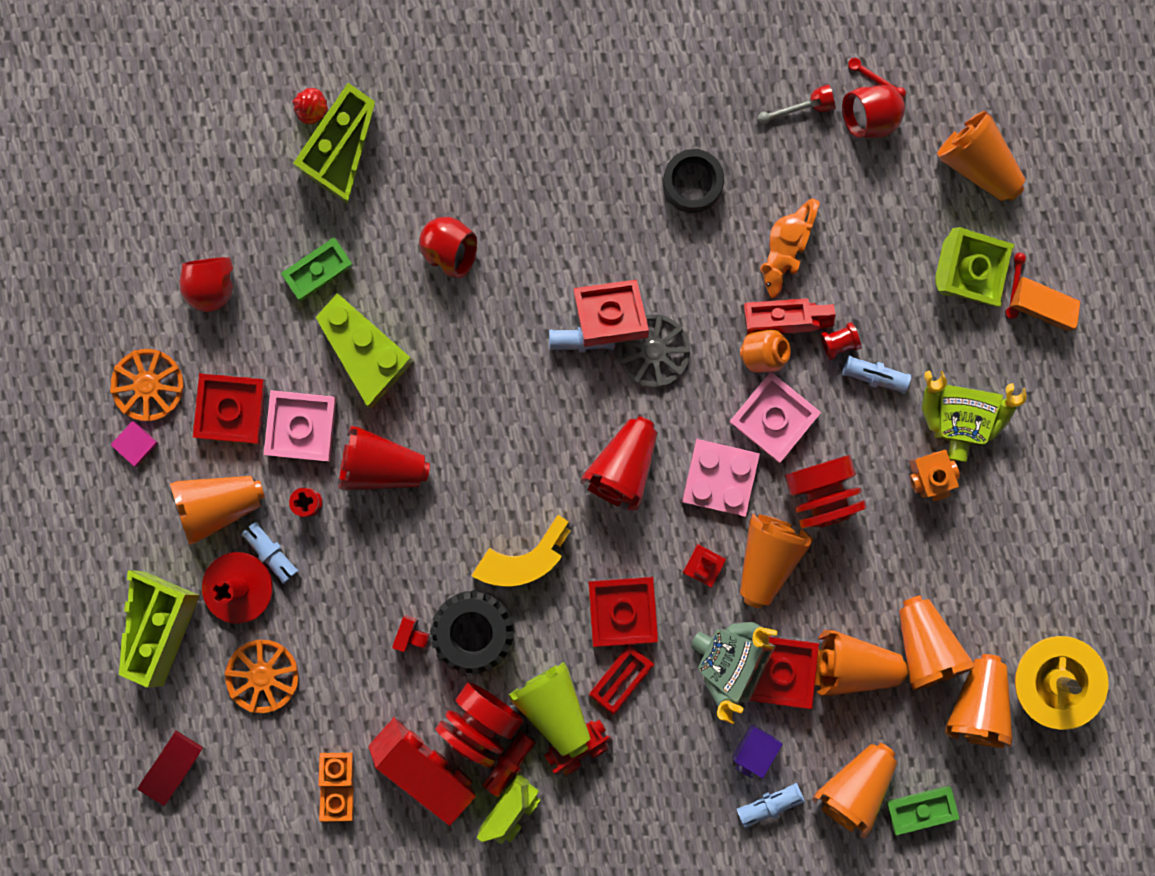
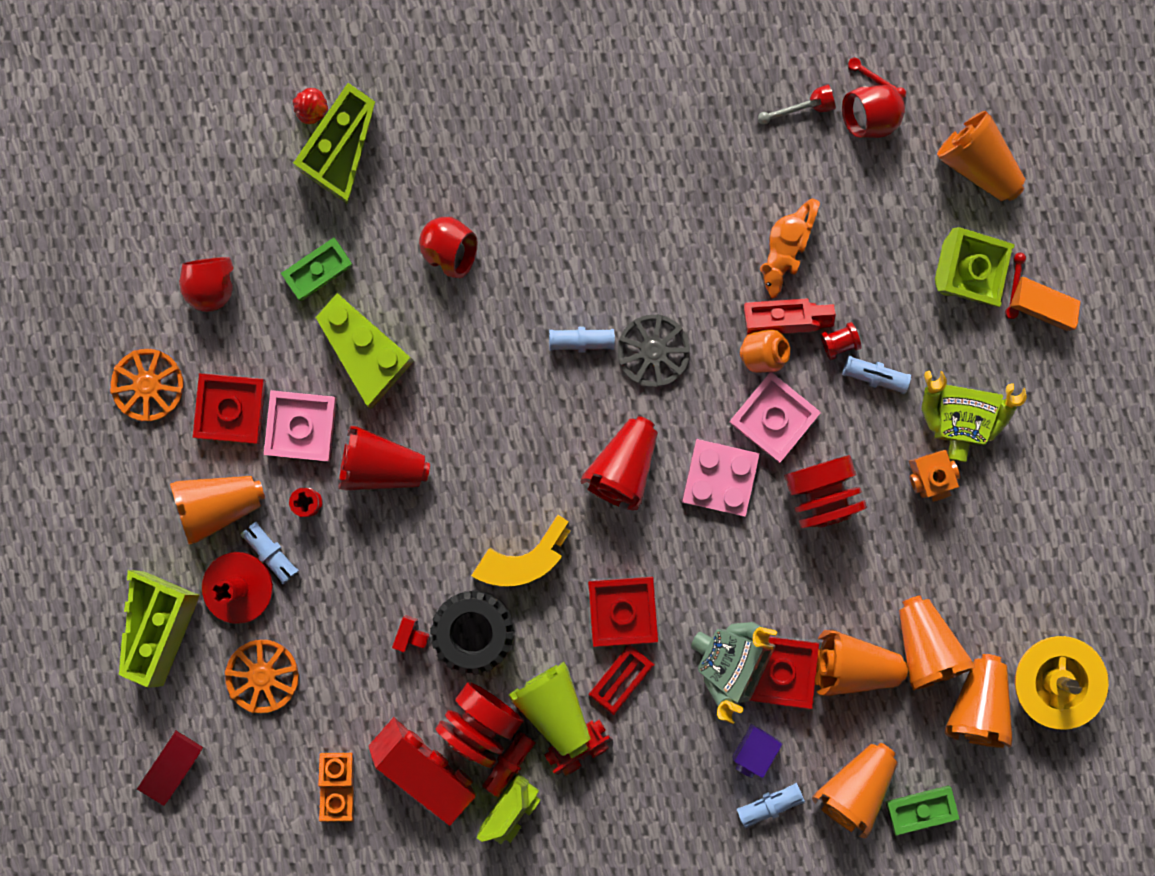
dark pink tile [111,421,158,467] -> none
plate [573,279,649,347] -> none
black tyre [662,149,725,213] -> none
red tile [682,544,726,588] -> none
orange cone [739,514,813,609] -> none

